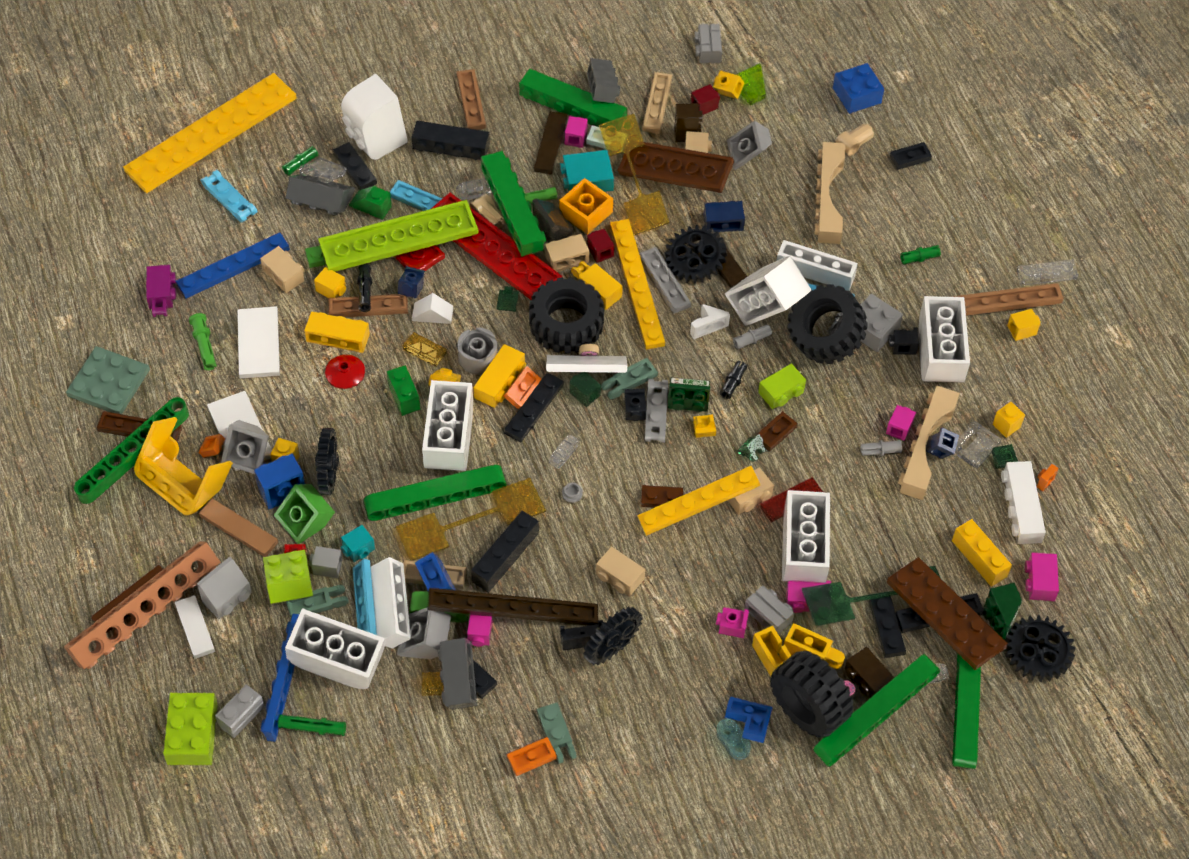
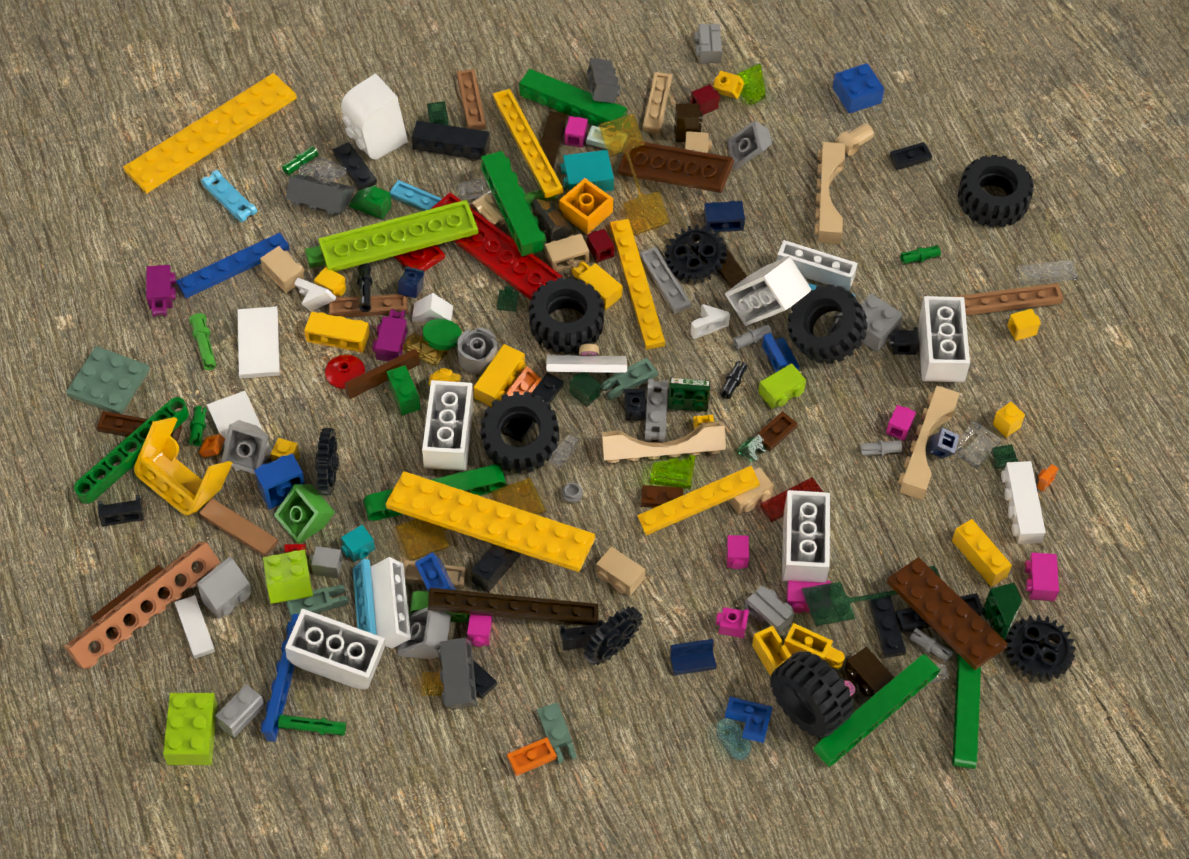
none -> black hinge [98,495,144,527]
none -> green pin [189,406,207,446]
none -> white slope [294,278,336,311]
none -> reddish brown tile [345,349,420,399]
none -> magenta brick [372,309,408,361]
none -> yellow plate [386,471,596,572]
none -> green tile [422,319,462,351]
none -> clear green brick [427,101,449,125]
none -> black tyre [480,391,560,473]
none -> yellow plate [493,89,563,198]
none -> tan arch [600,421,726,463]
none -> clear neon green wing [650,455,696,489]
none -> dark blue panel [669,639,716,676]
none -> dark pink brick [726,535,749,569]
none -> blue panel [762,333,800,372]
none -> light grey pin [910,628,954,663]
none -> black tyre [958,155,1034,228]

